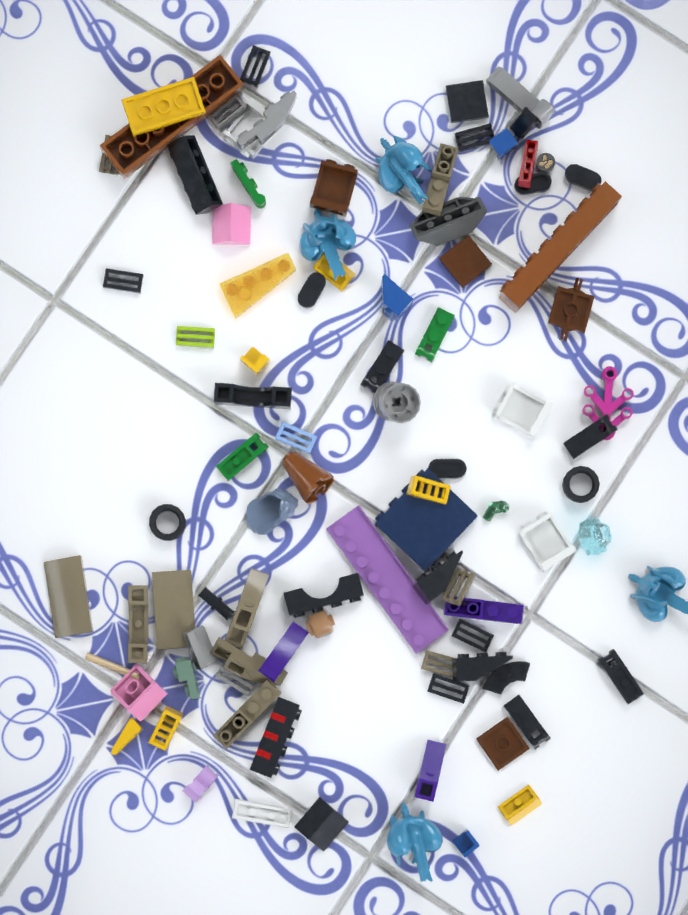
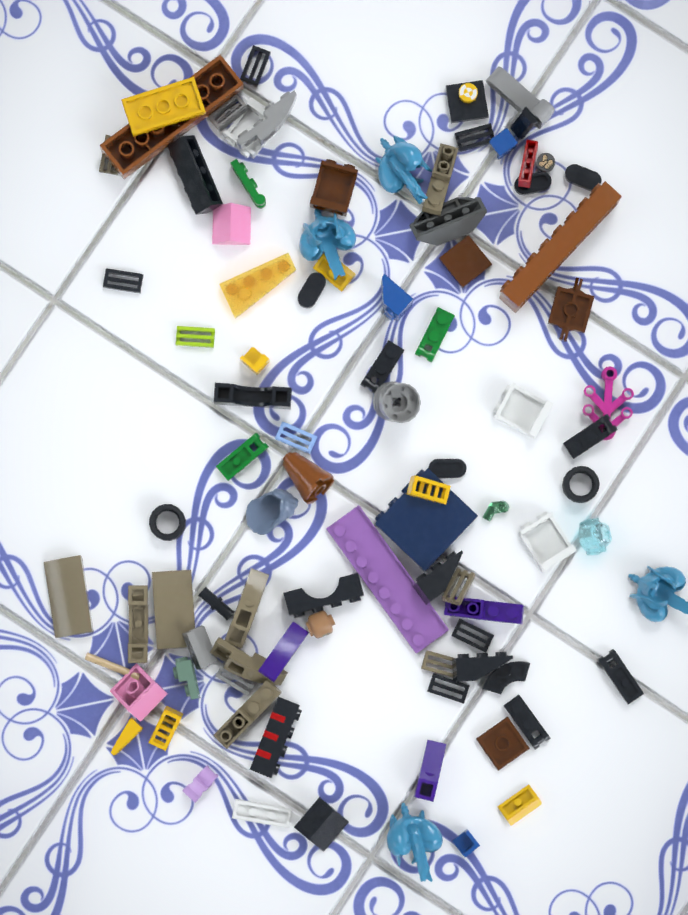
none -> yellow tile [458,83,478,103]

